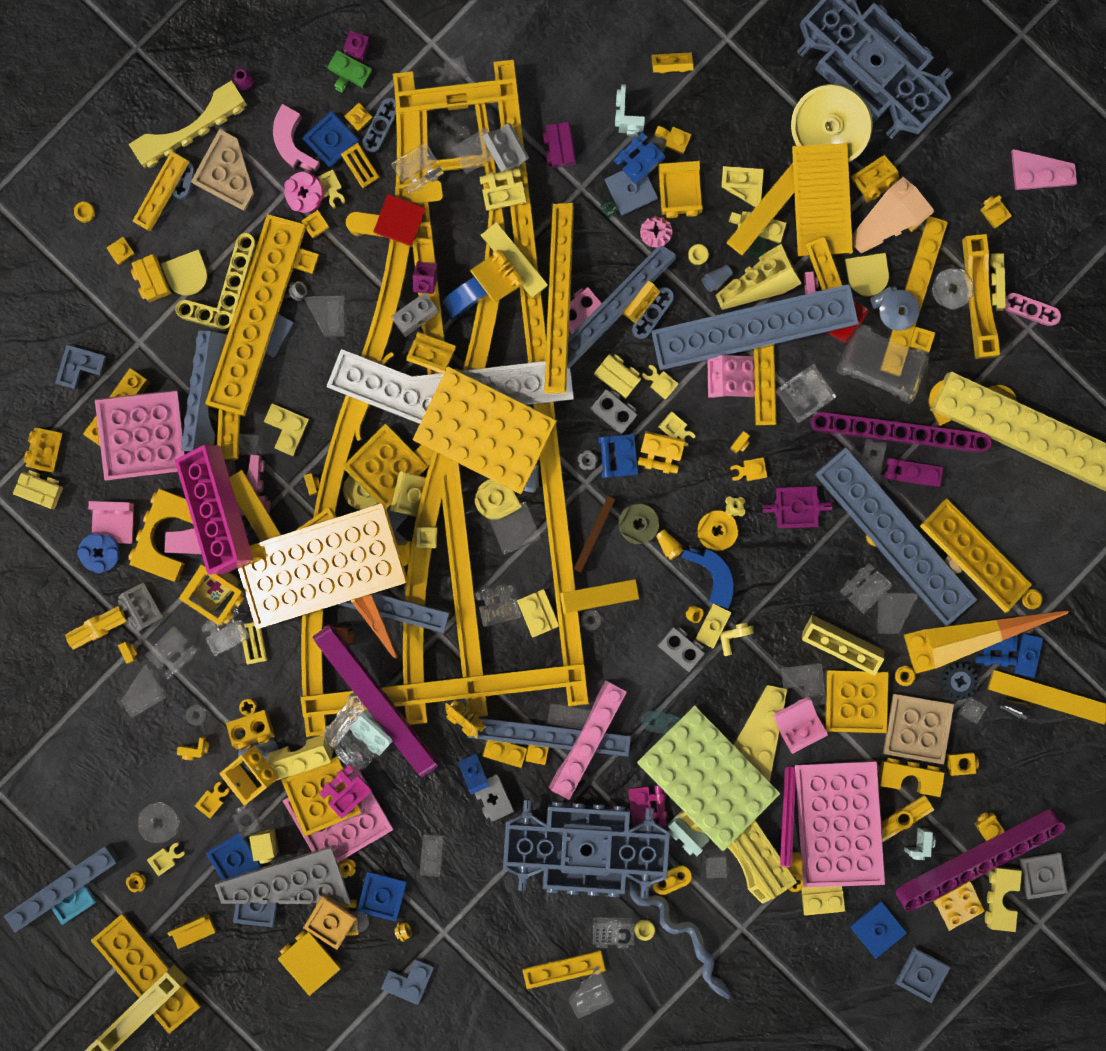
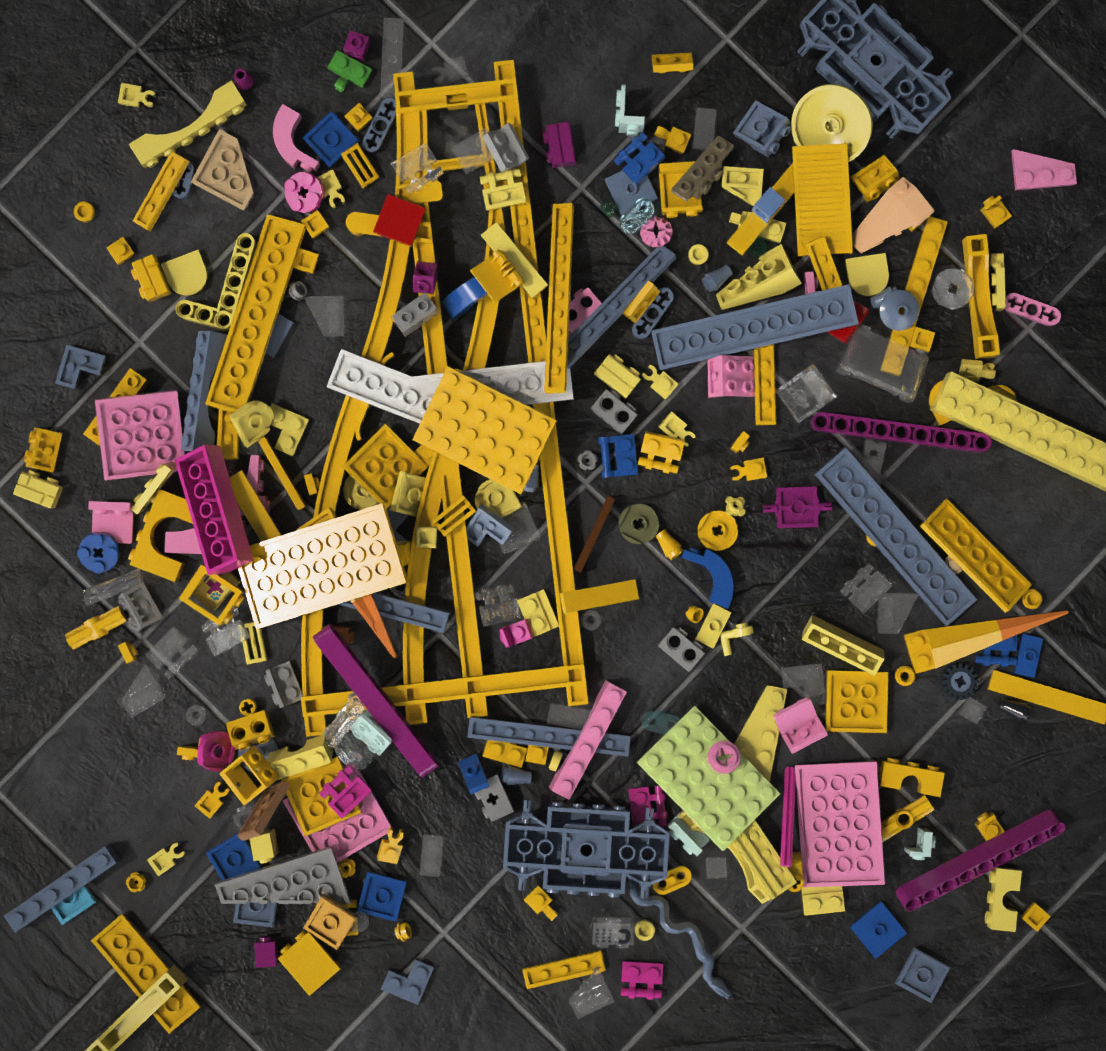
clear plate [138,802,180,843] -> none
yellow panel [168,913,217,949] -> none
yellow plate [407,332,456,374] -> none
yellow hinge [445,700,486,739] -> none
tan plate [883,694,954,764] -> none
magenta plate [884,458,943,487] -> none
yellow hinge [933,881,984,931] -> none
yellow brick [947,752,979,776] -> none
light grey plate [1019,852,1068,899] -> none
none -> clear tile [83,568,143,605]
none -> light yellow plate [118,83,156,108]
none -> light yellow plate [131,461,177,514]
none -> dark pink plate [197,730,235,772]
none -> light yellow tile [229,400,274,448]
none -> medium nougat tile [237,781,290,841]
none -> magenta brick [254,936,279,968]
none -> yellow tile [258,437,307,511]
none -> light grey bracket [264,661,303,708]
none -> yellow plate [377,827,403,864]
none -> clear tile [380,18,404,99]
none -> yellow tile [432,495,476,537]
none -> sand blue plate [466,504,515,547]
none -> dark pink bracket [499,619,534,648]
none -> sand blue cone [501,765,532,785]
none -> yellow plate [524,885,558,921]
none -> light yellow tile [549,751,563,772]
none -> clear light blue plate [619,198,655,234]
none -> dark pink plate [621,960,663,1000]
none -> dark tan bracket [672,136,734,201]
none -> clear tile [692,108,716,150]
none -> bright pink gear [708,741,740,774]
none -> sand blue plate [733,100,791,157]
none -> medium blue panel [751,187,785,224]
none -> light yellow plate [958,359,996,382]
none -> yellow plate [1021,902,1051,932]

